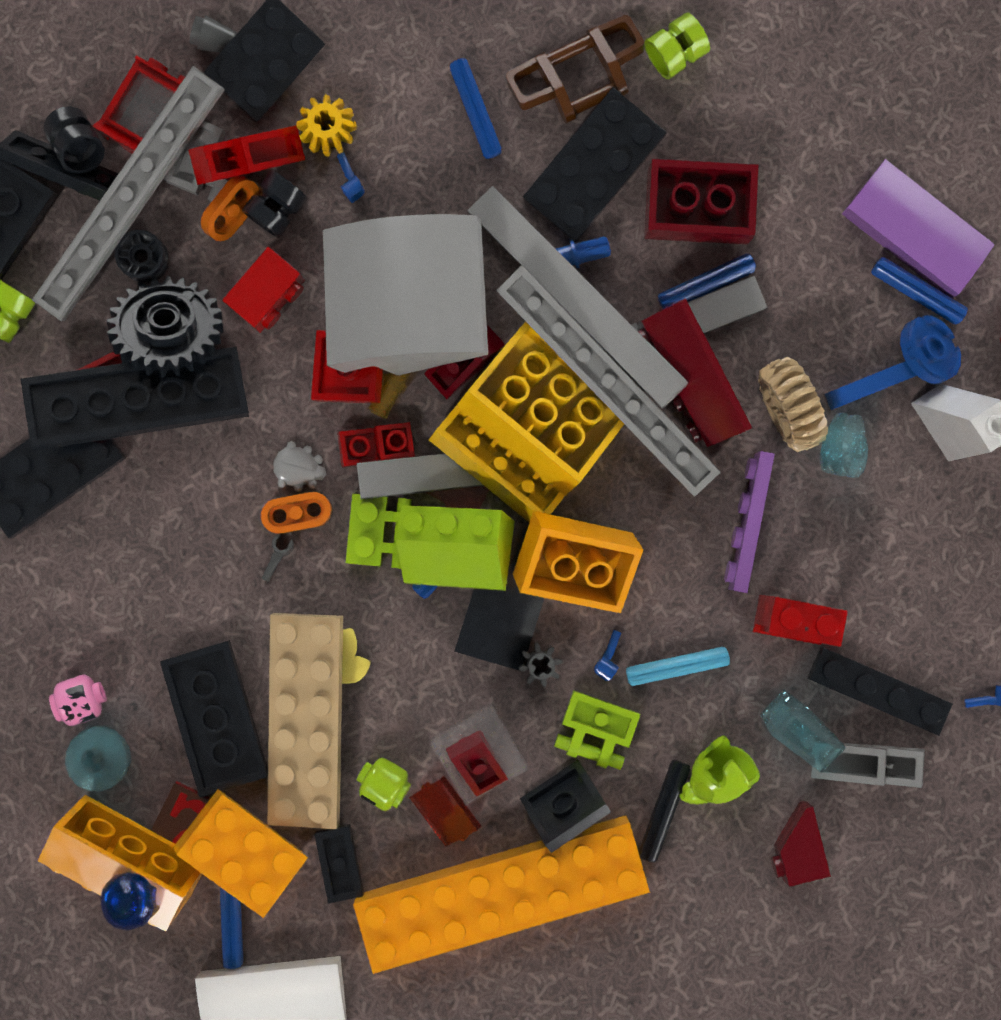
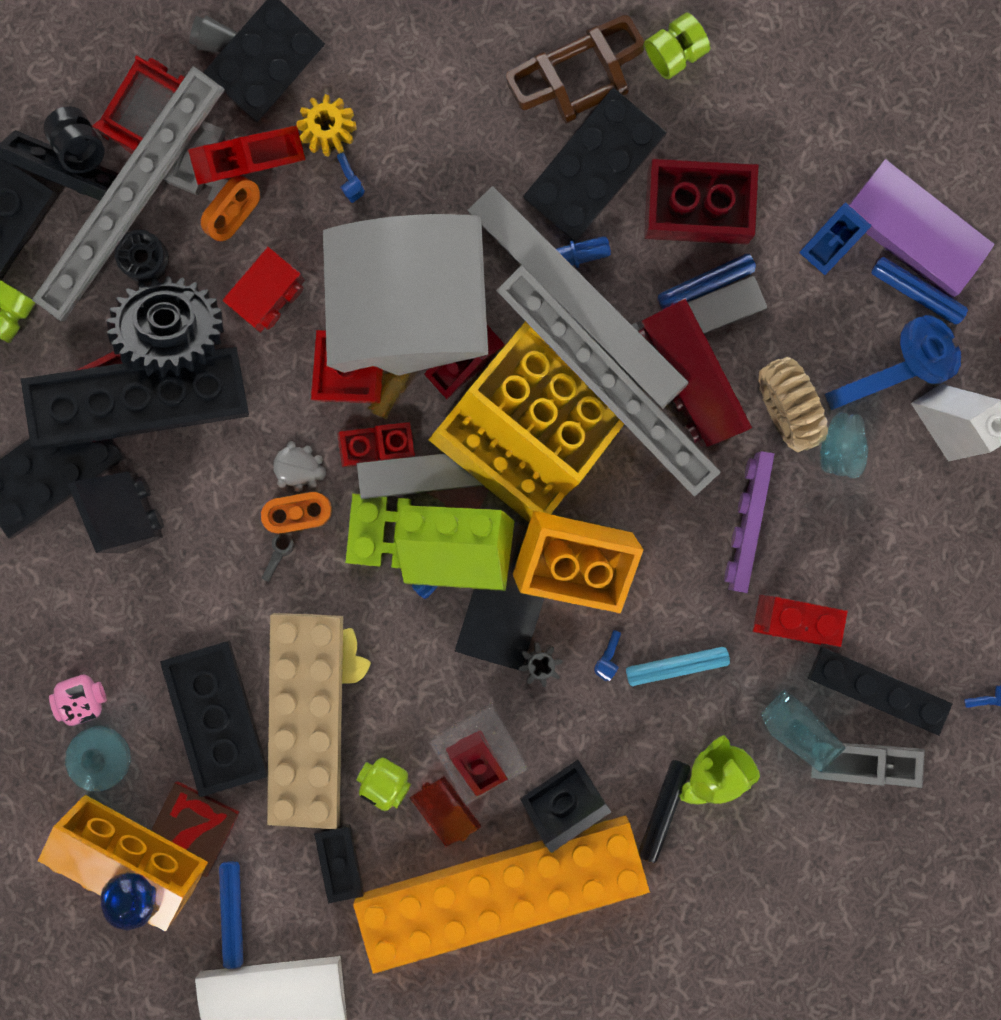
light orange brick [173,789,308,918] -> none
black wheel [241,170,308,238] -> none
blue axle [450,58,501,159] -> none
lime plate [554,690,641,770] -> none
dark red slope [771,801,831,887] -> none
none -> black slope [68,471,164,554]
none -> blue slope [799,202,872,275]

